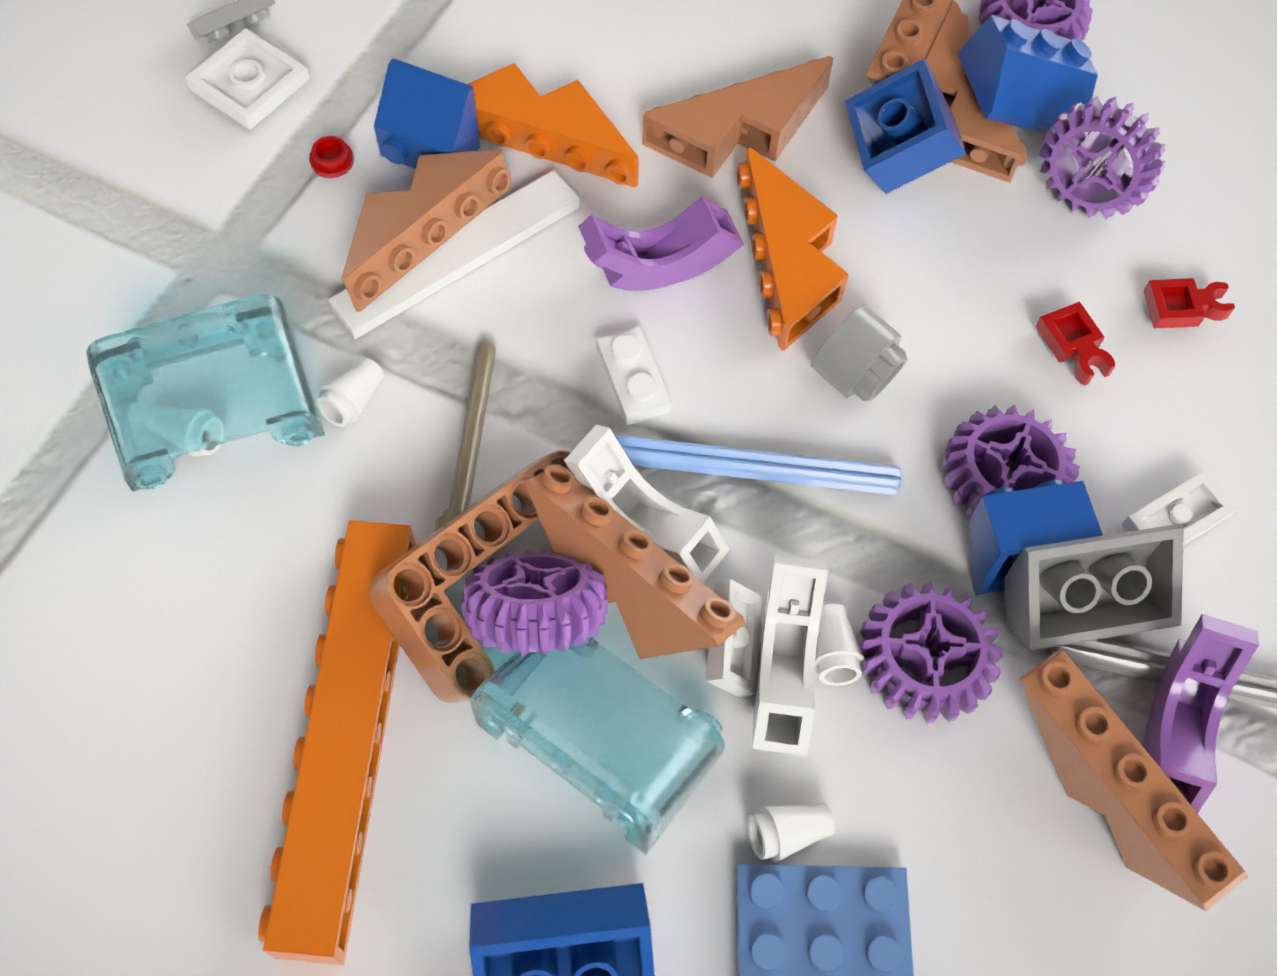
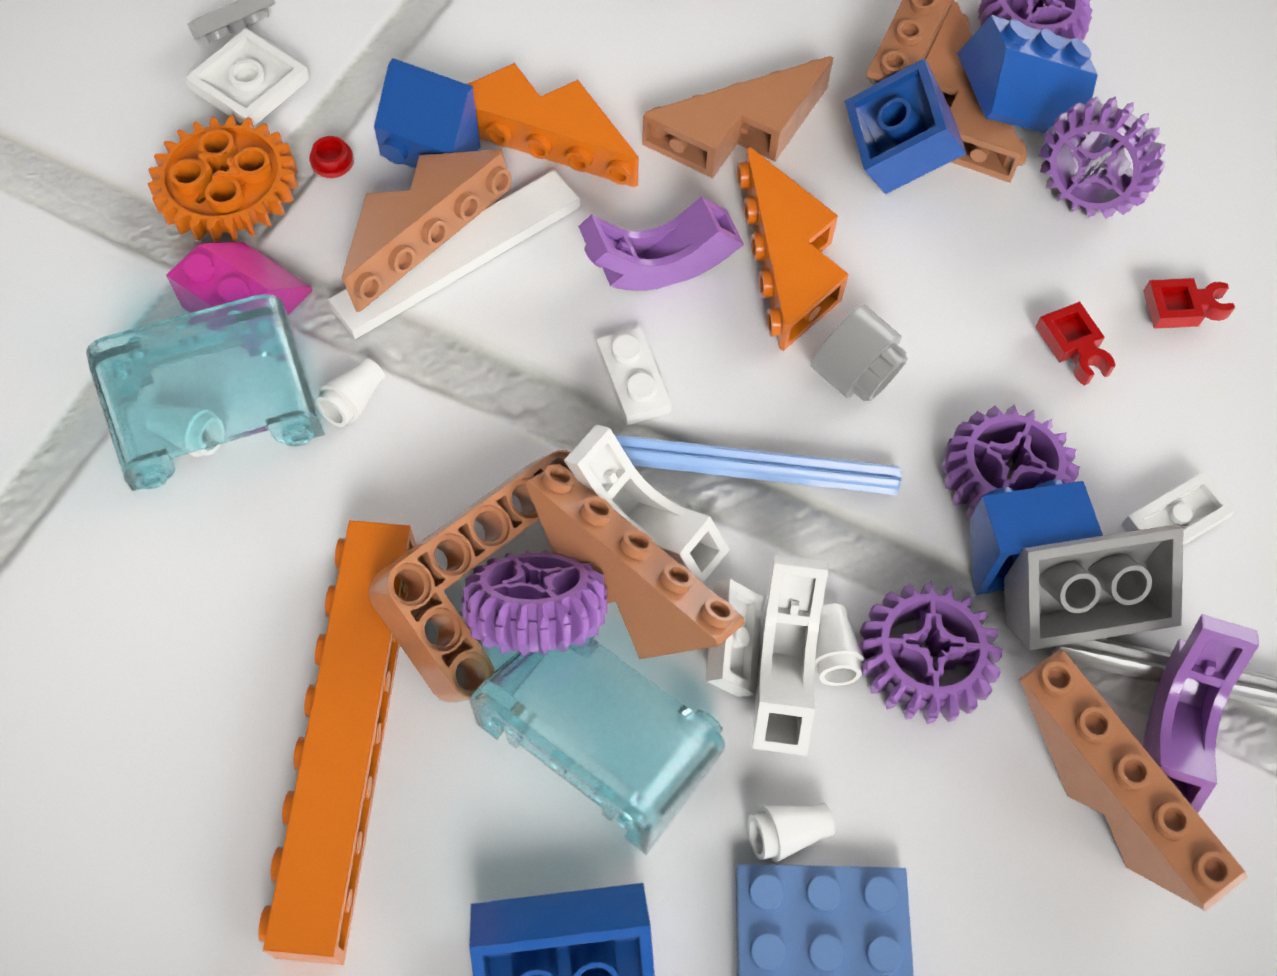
dark tan piece [434,341,496,532] -> none
none -> orange gear [148,115,298,243]
none -> dark pink slope [166,242,312,353]

